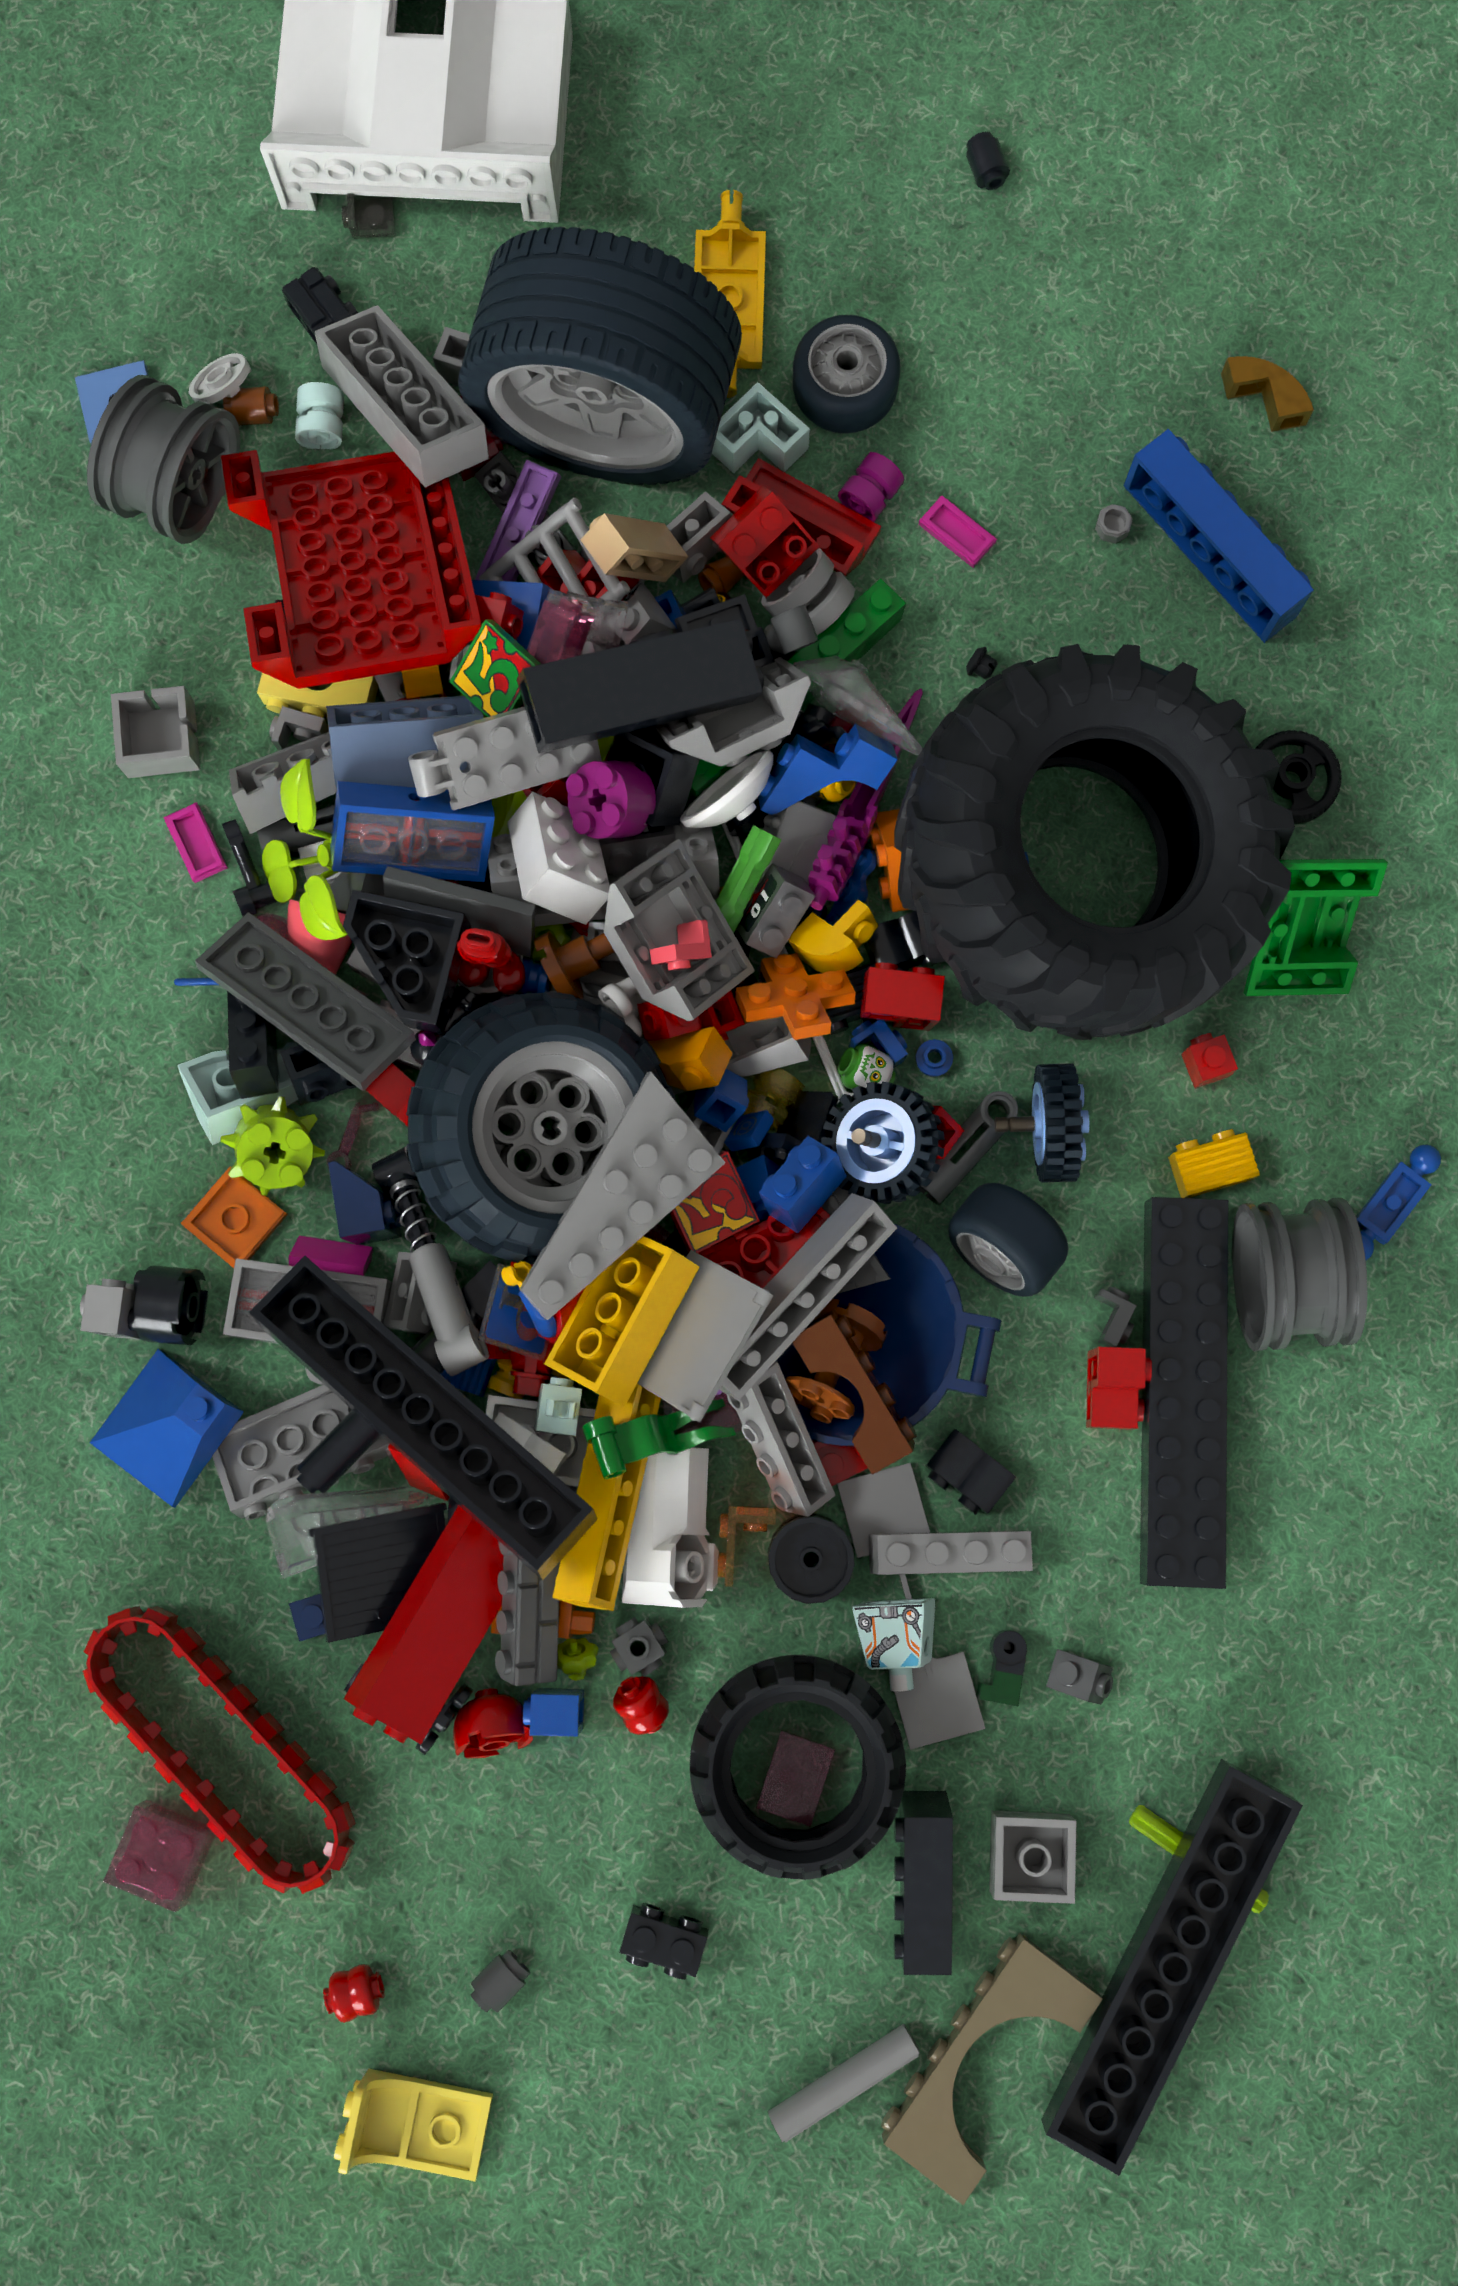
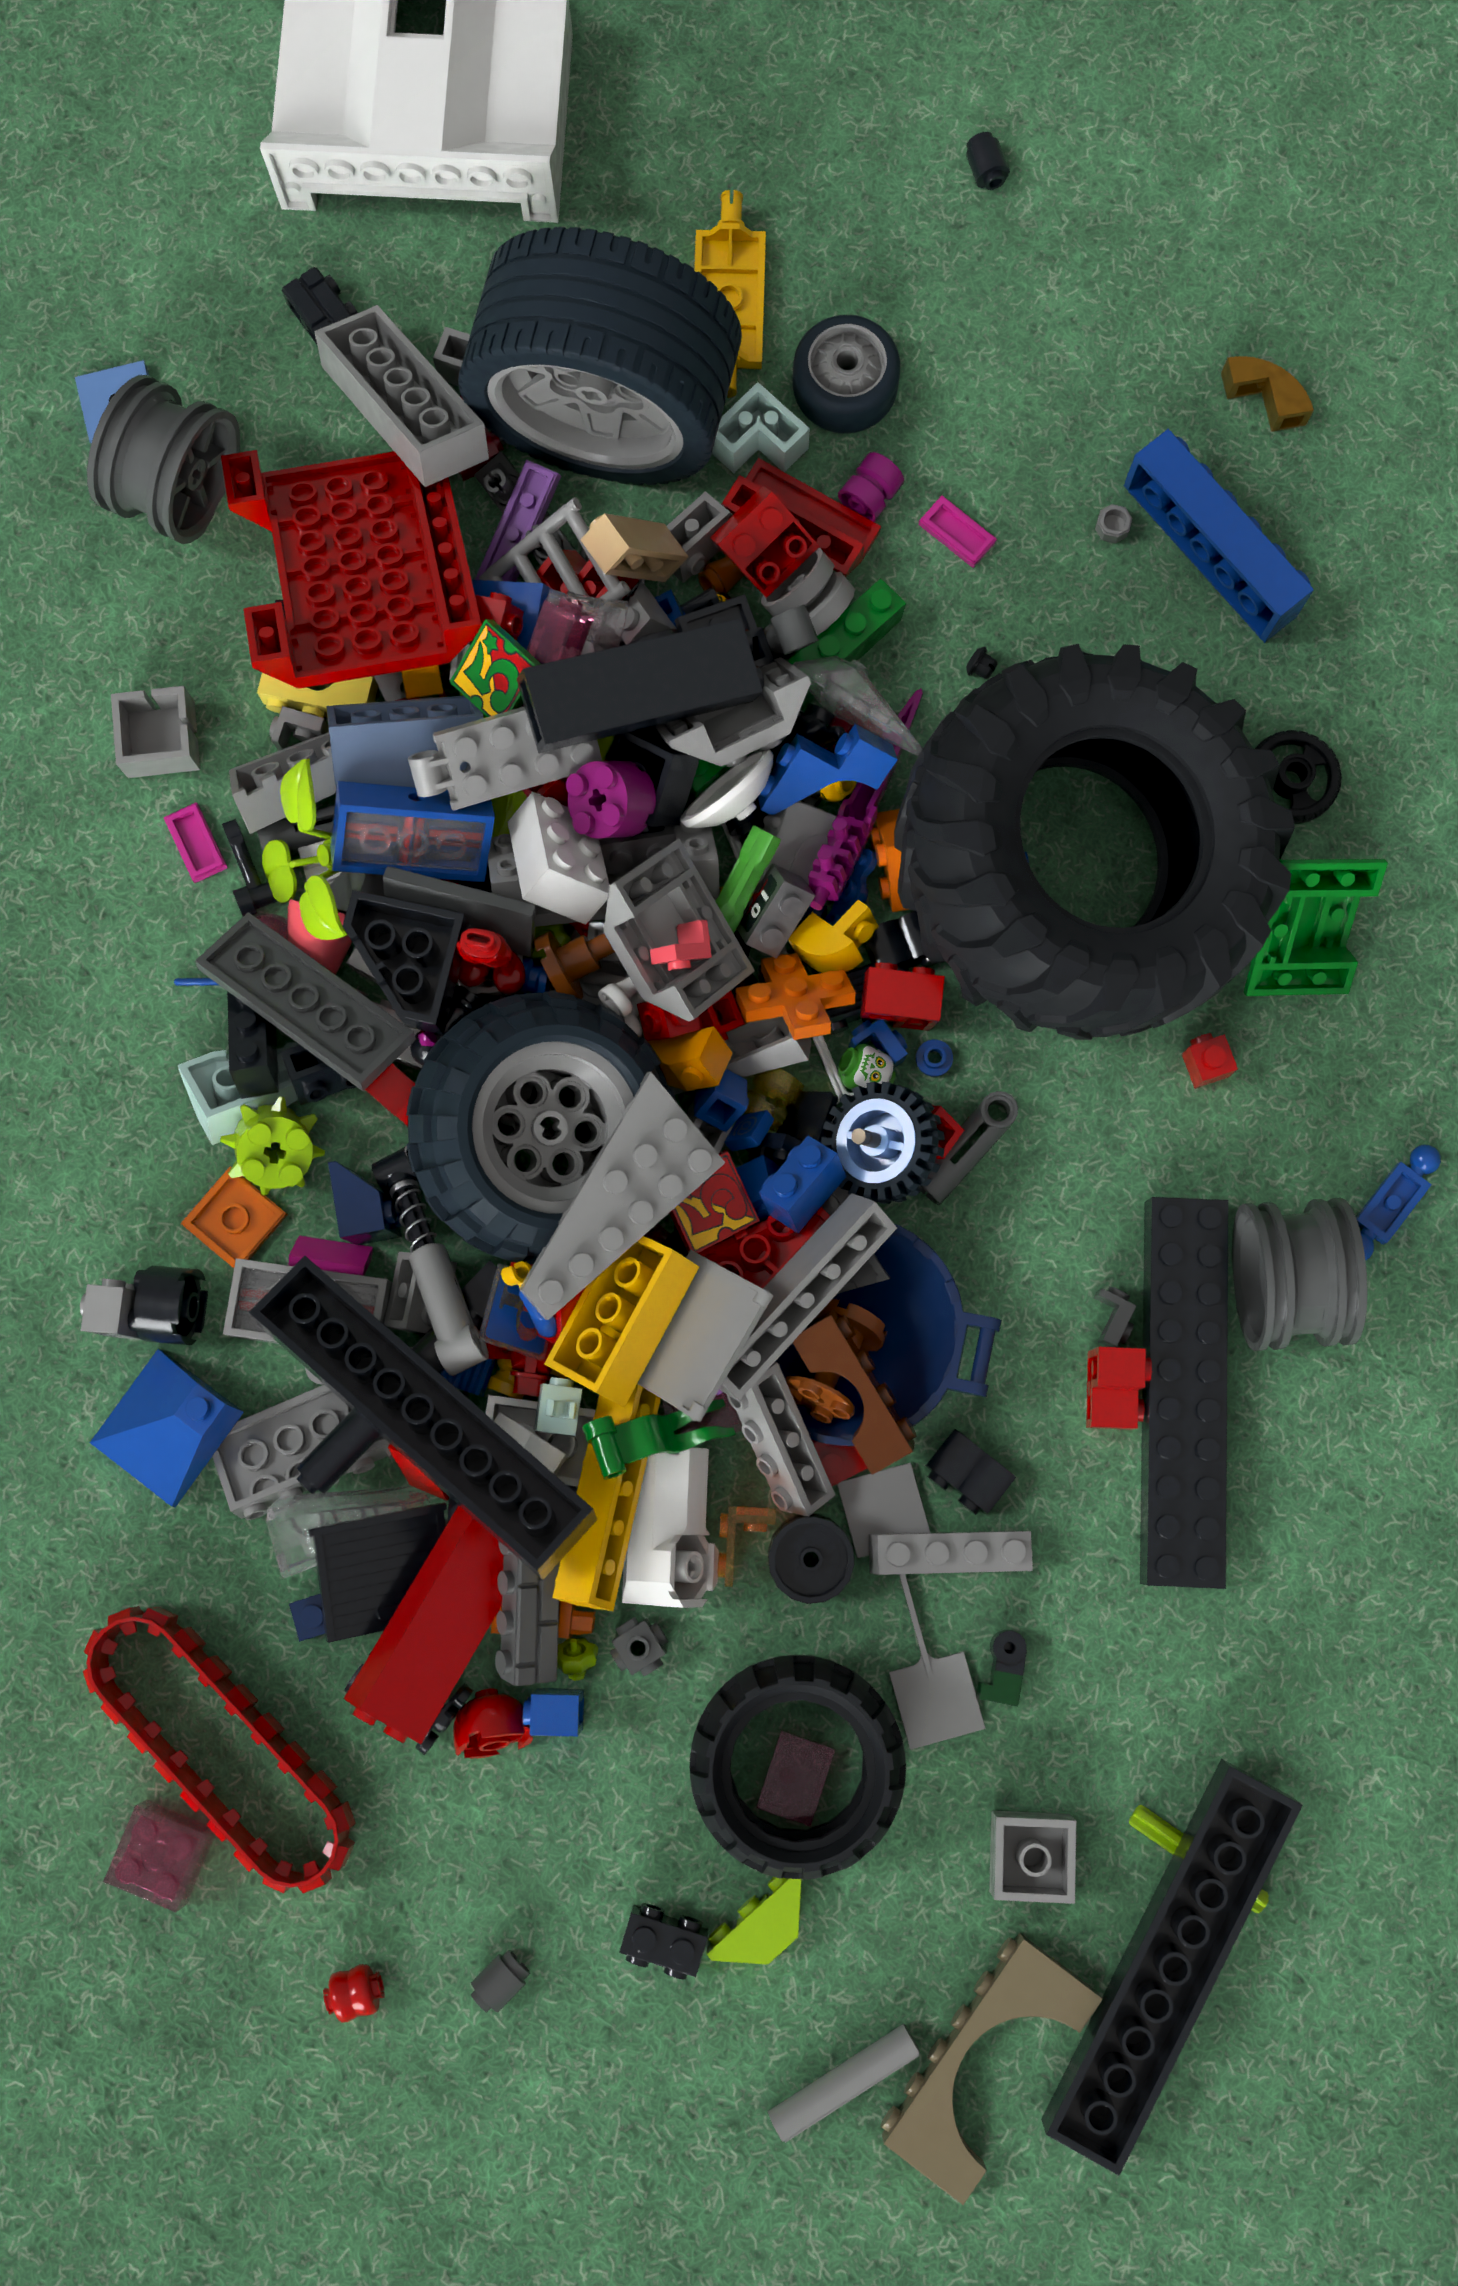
white wheel [189,353,252,404] -> none
dark orange brick [223,386,279,426] -> none
light aqua wheel [295,382,344,449] -> none
clear pink piece [327,1102,380,1169] -> none
light yellow bracket [334,2069,493,2181] -> none
clear smoke bracket [342,193,395,239] -> none
red piece [613,1676,669,1735] -> none
light aqua torso [853,1598,935,1691] -> none
black wedge [894,1791,953,1975] -> none
black wheel [948,1183,1068,1297] -> none
black wheel [995,1063,1089,1183] -> none
dark grey bracket [1046,1649,1113,1705] -> none
yellow brick [1168,1129,1260,1198] -> none
none -> lime slope [706,1877,801,1965]

